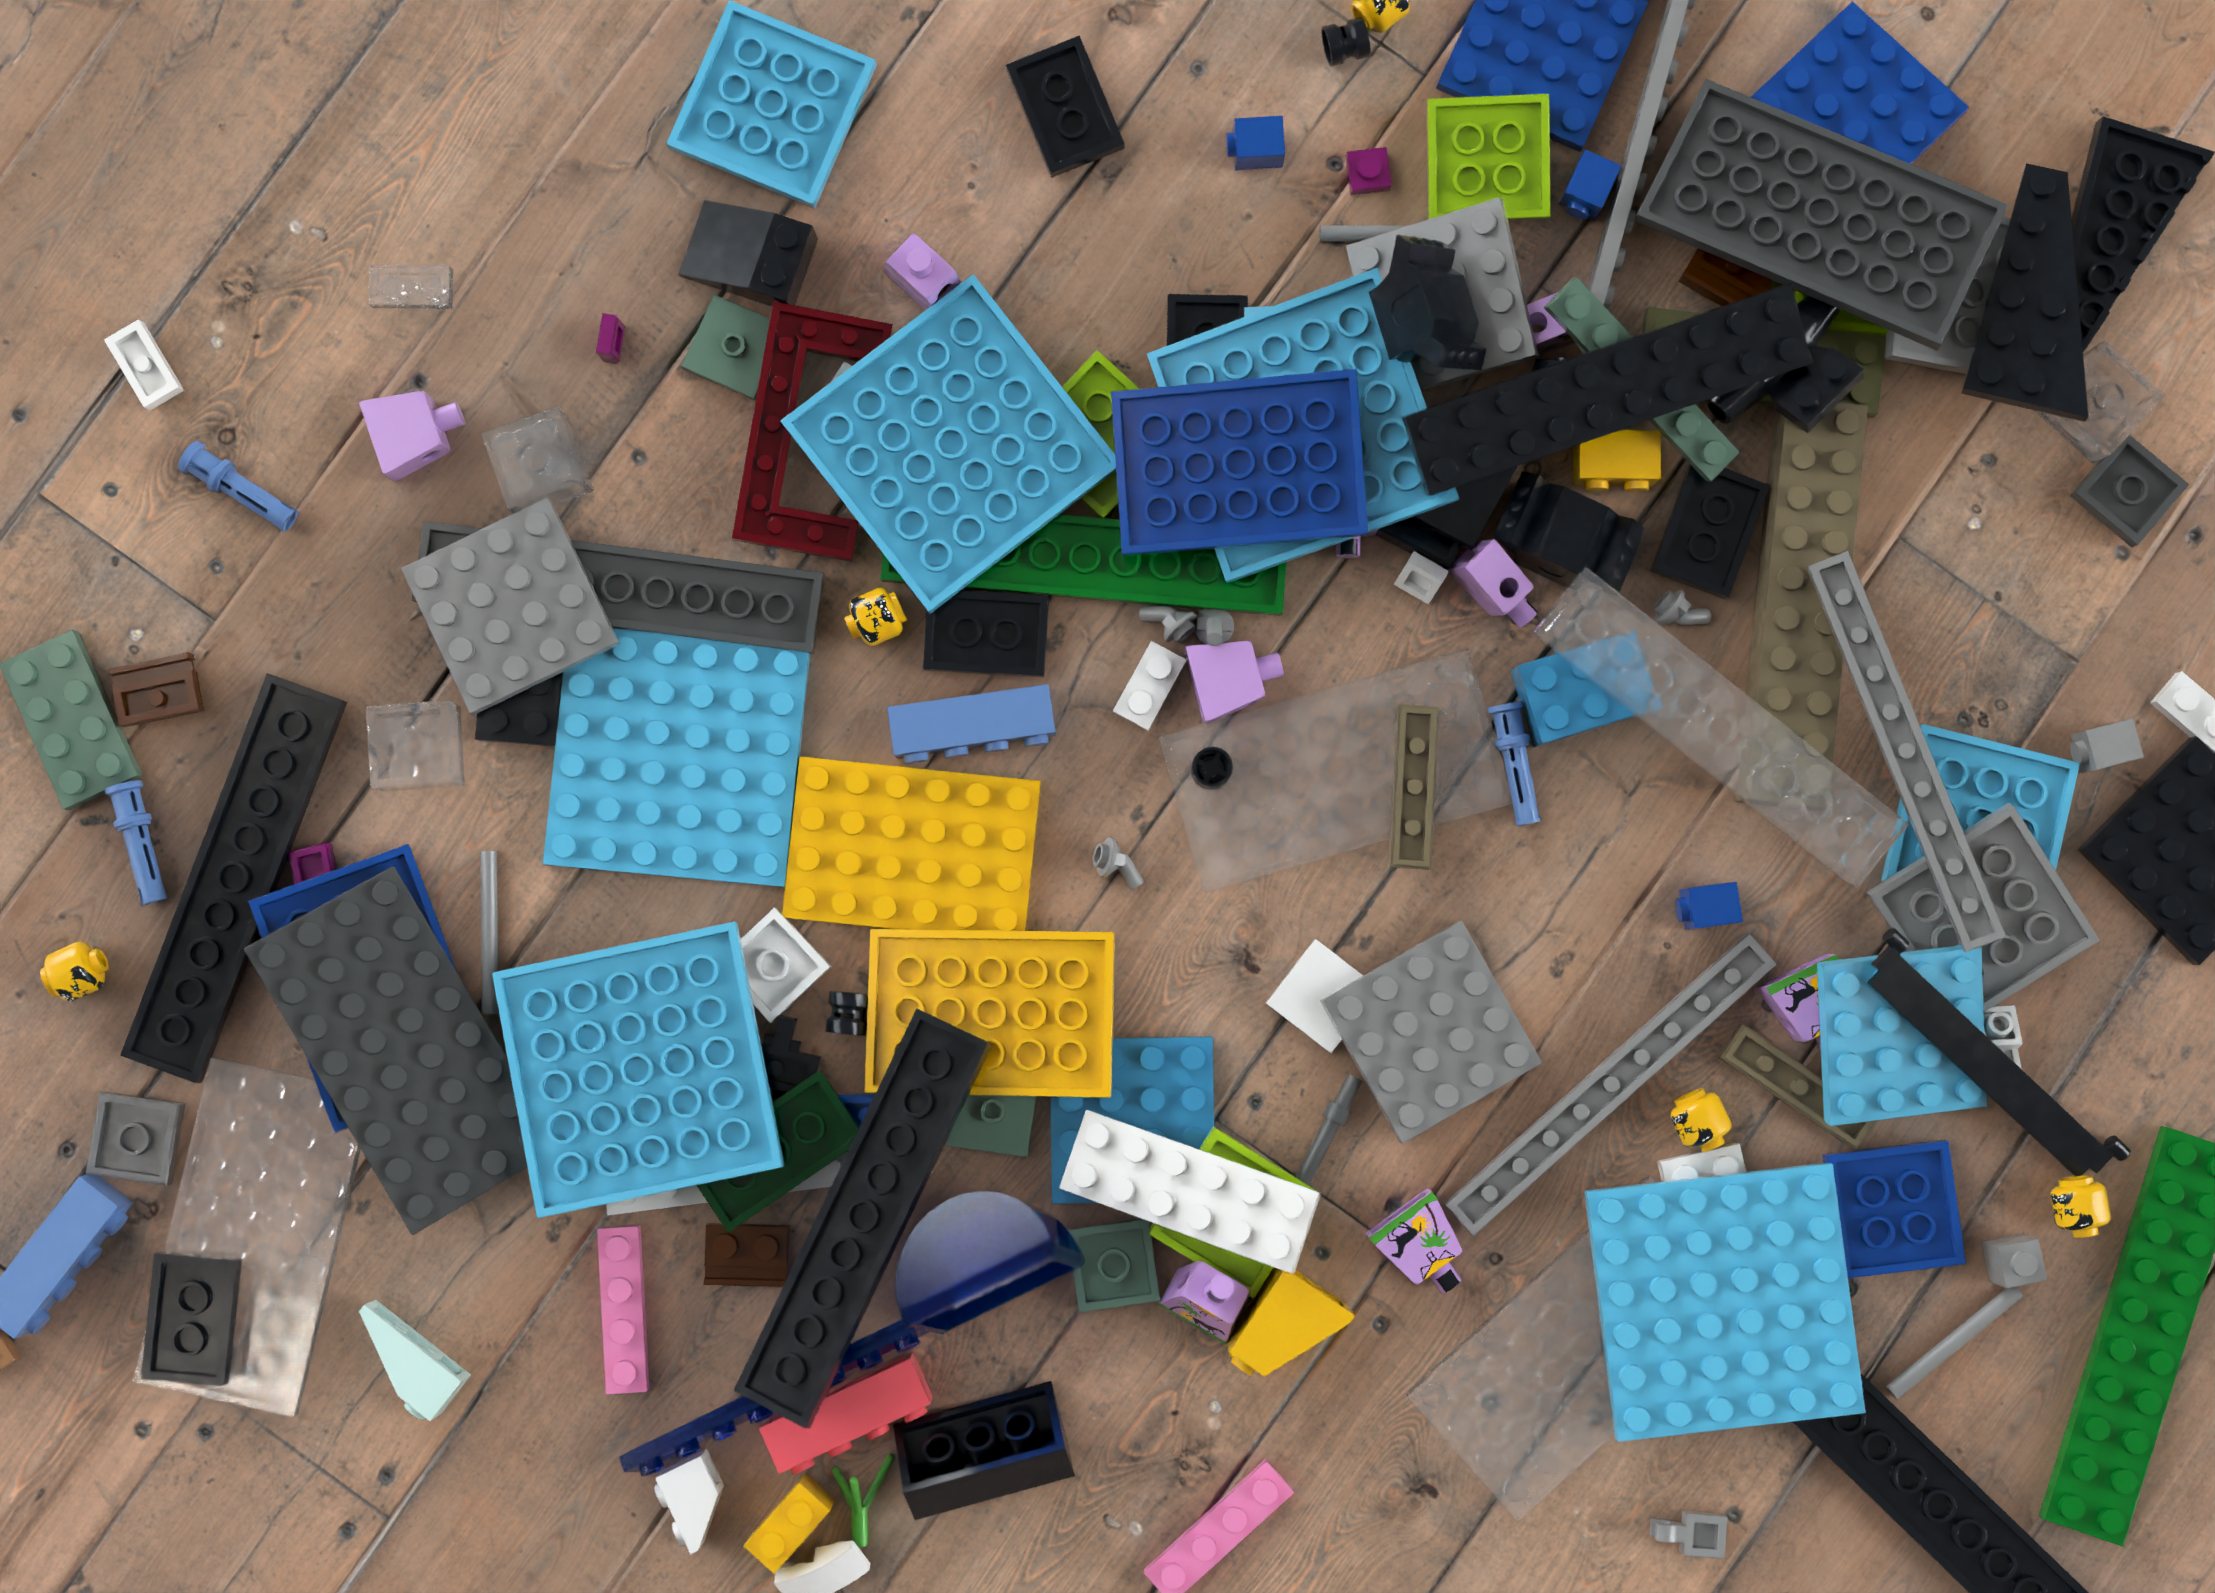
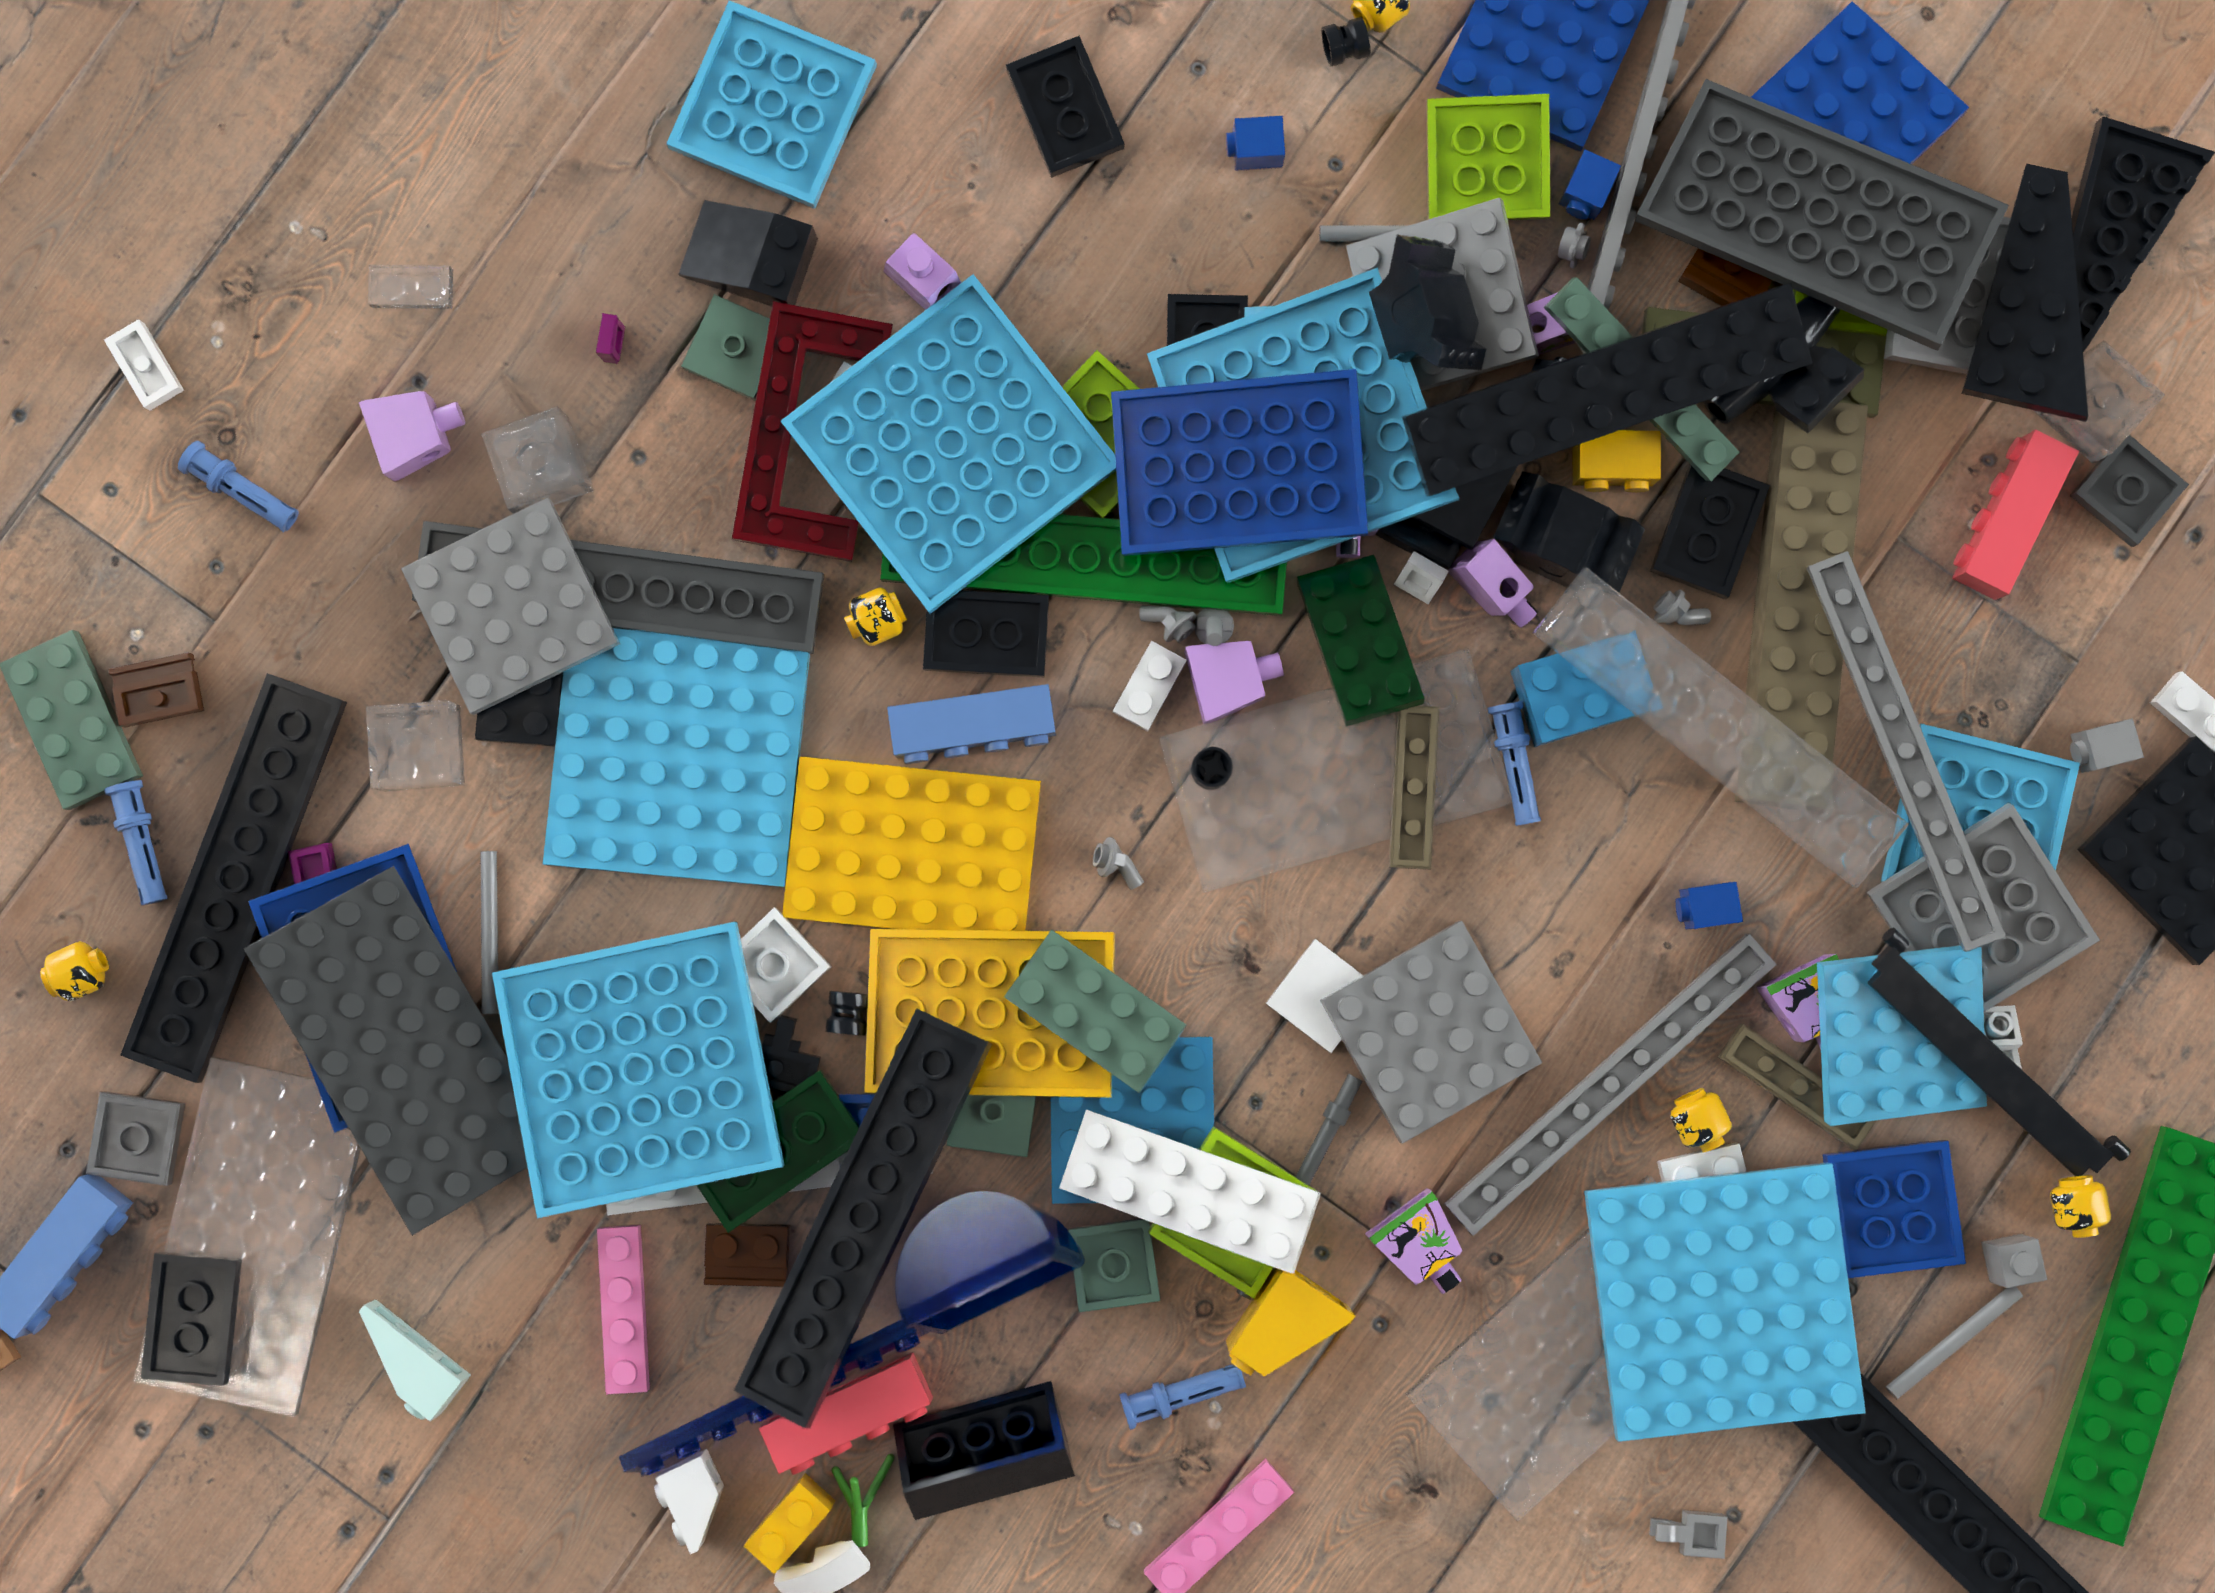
lavender torso [1158,1260,1250,1344] -> none
magenta plate [1346,147,1391,195] -> none
none -> sand green plate [1004,929,1187,1093]
none -> medium blue pin [1119,1364,1246,1430]
none -> dark green plate [1297,554,1424,727]
none -> light grey plate [1558,223,1591,269]
none -> coral brick [1952,429,2079,600]

